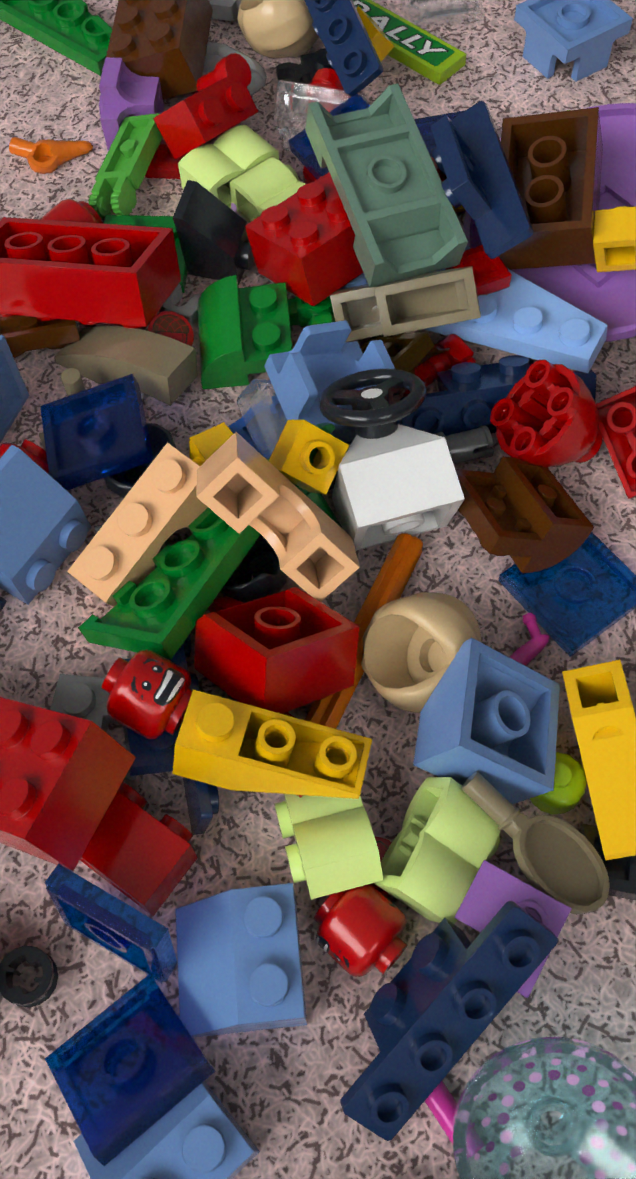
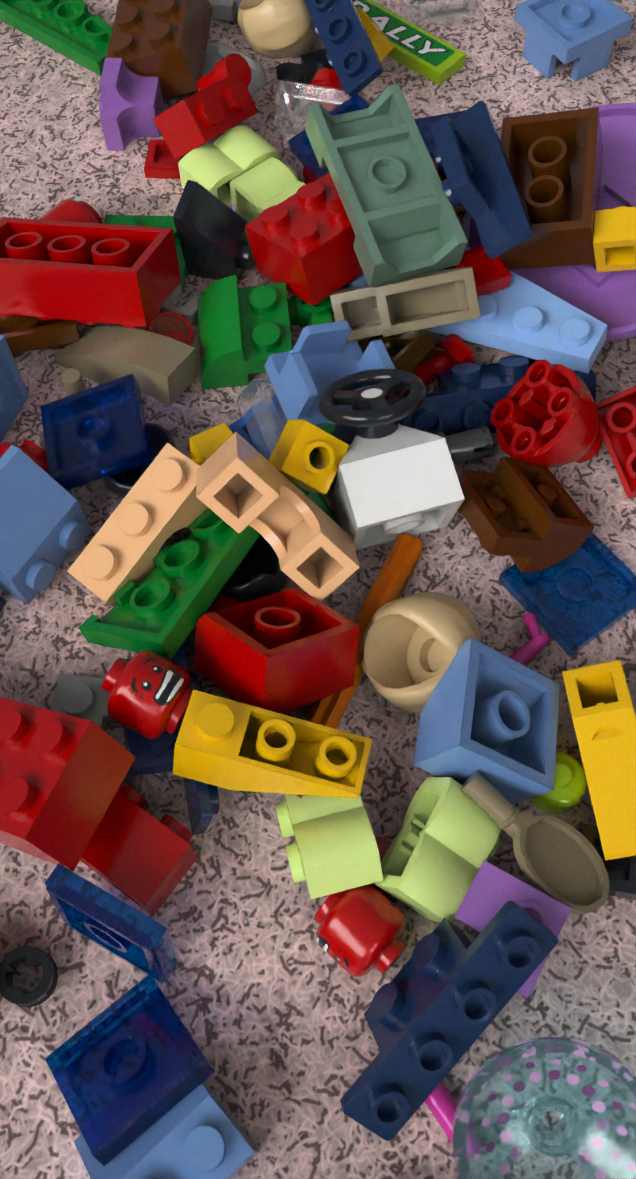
orange animal [9,137,93,174] -> none
bright green hinge [88,113,162,218] -> none
medium blue slope [176,883,307,1039] -> none

